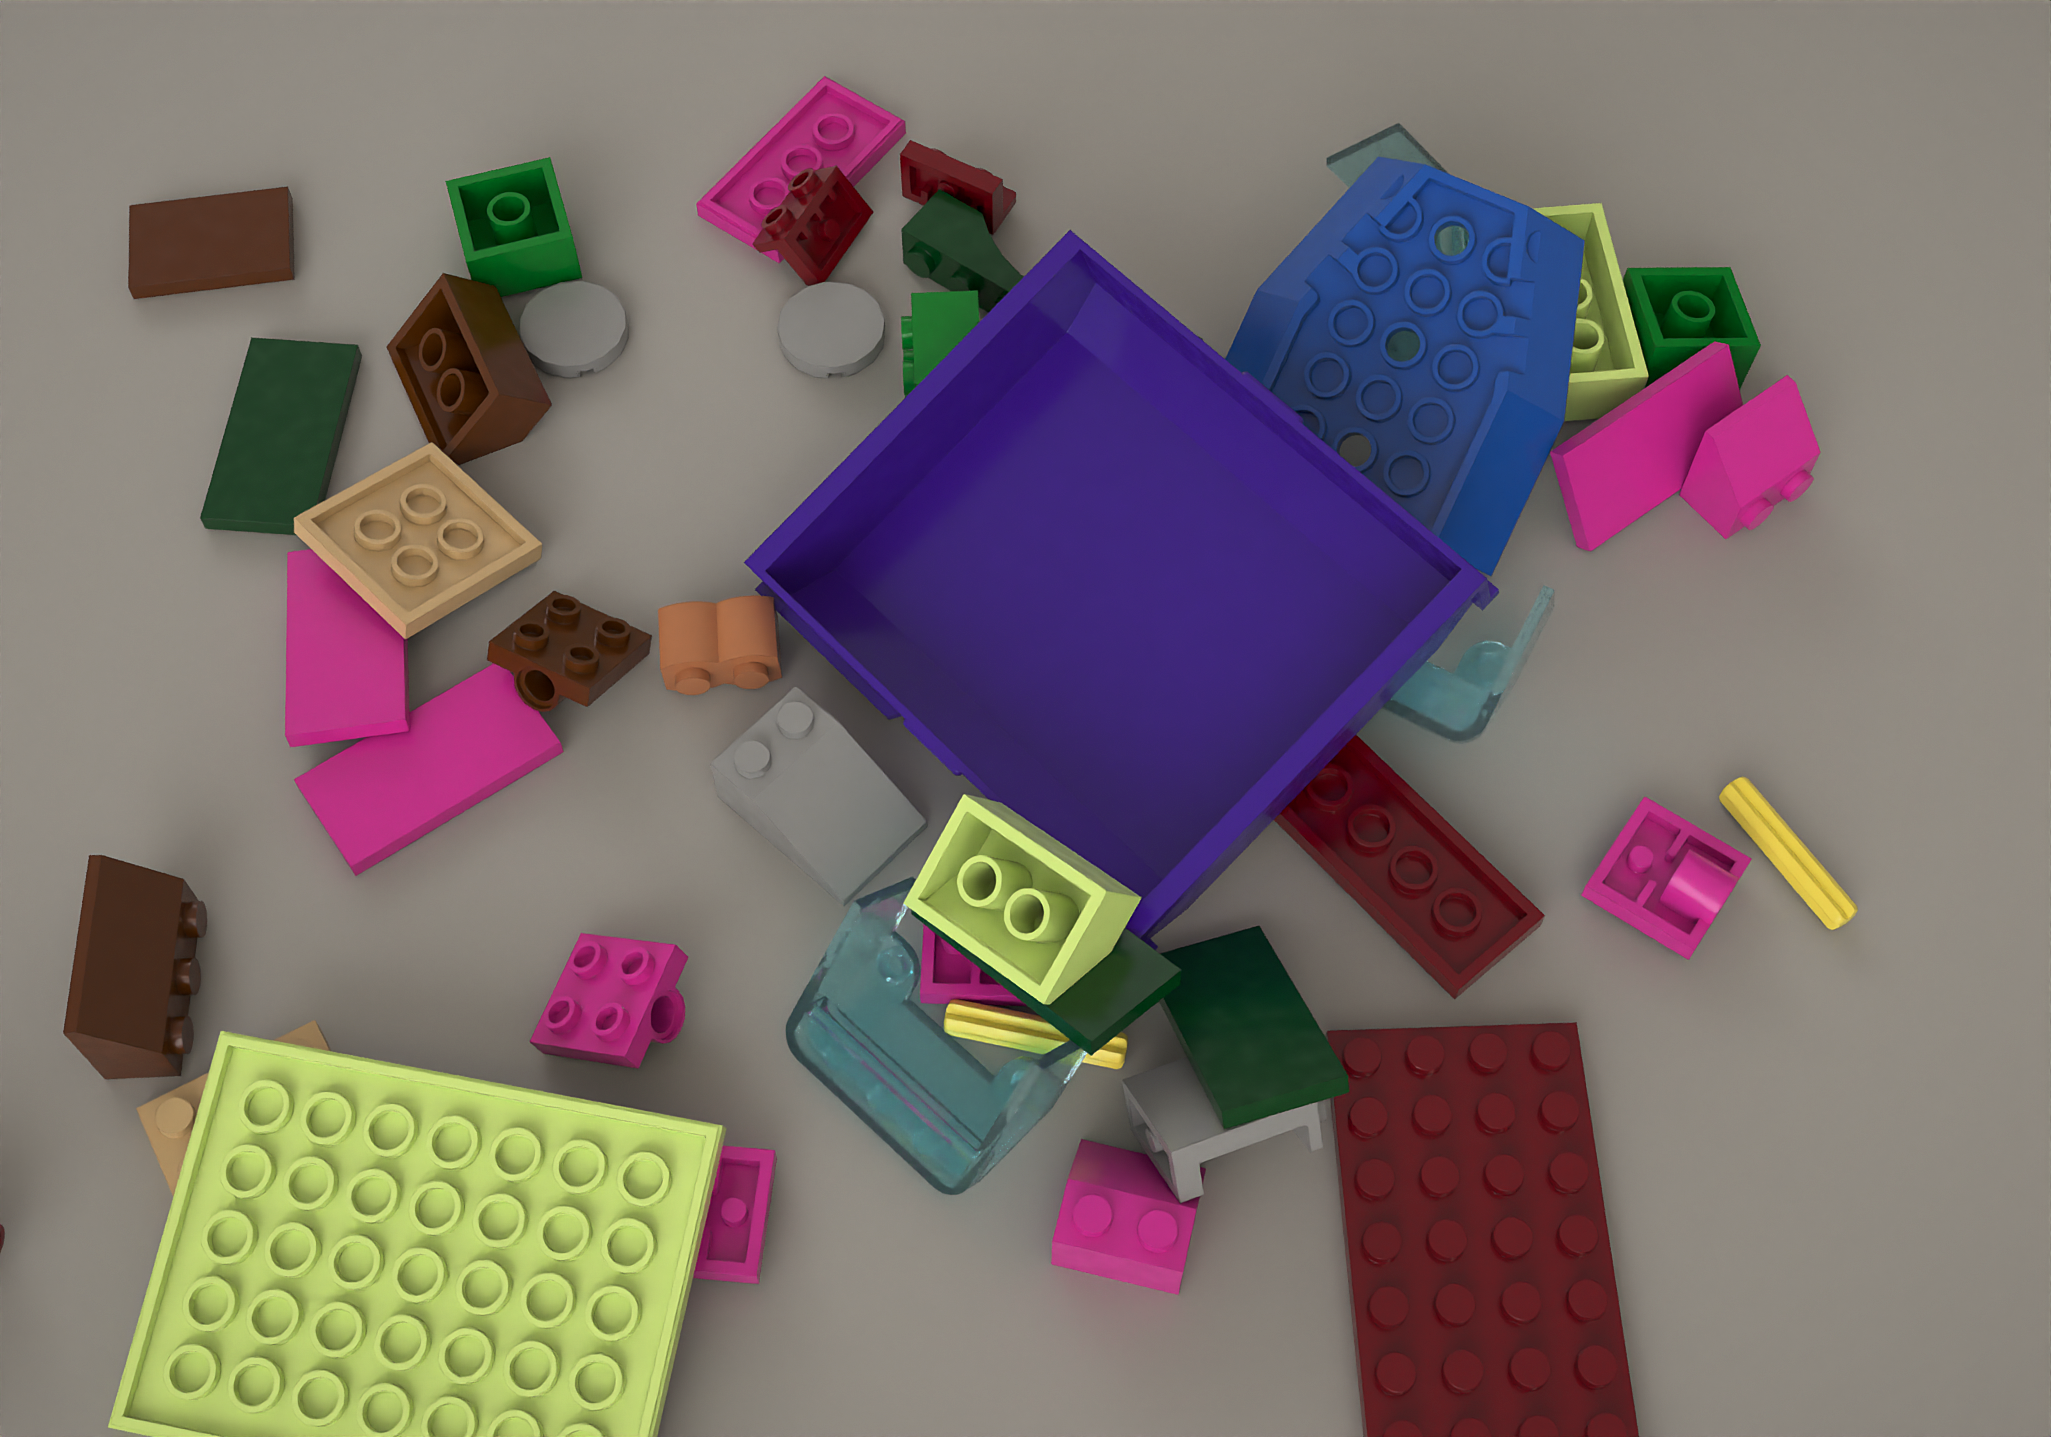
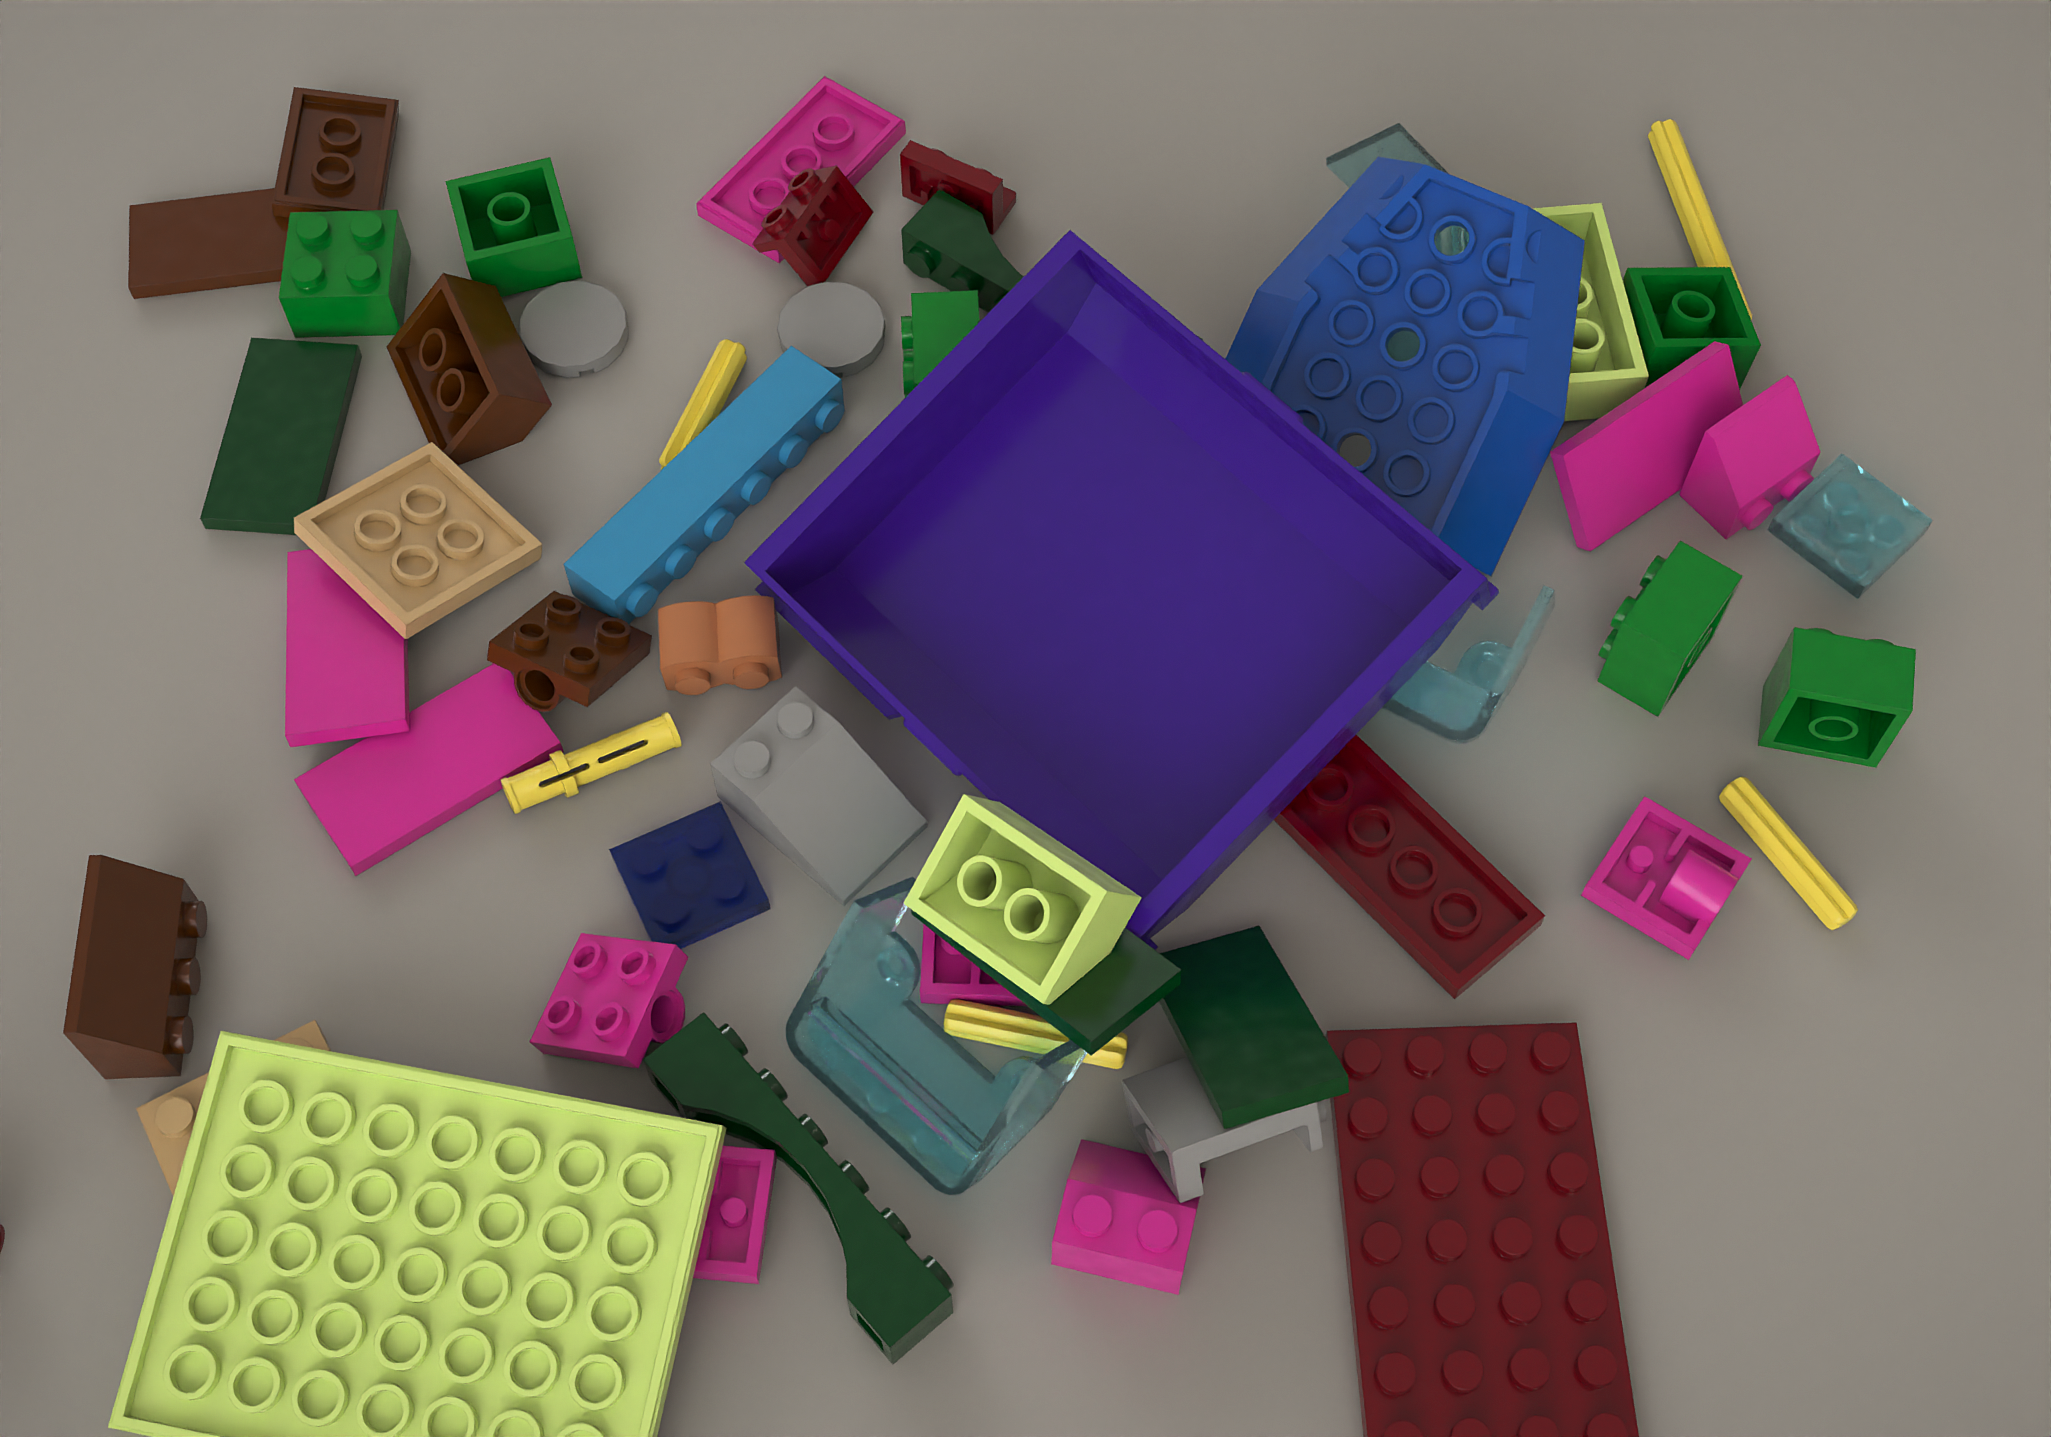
none -> reddish brown tile [272,87,399,217]
none -> green brick [279,210,411,338]
none -> light yellow pin [500,712,682,814]
none -> dark azure brick [563,346,845,624]
none -> clear blue plate [609,801,771,949]
none -> dark green arch [643,1012,954,1365]
none -> light yellow axle [659,339,747,470]
none -> green brick [1597,541,1743,717]
none -> light yellow axle [1648,119,1752,320]
none -> green brick [1758,627,1916,768]
none -> clear light blue plate [1767,453,1933,599]

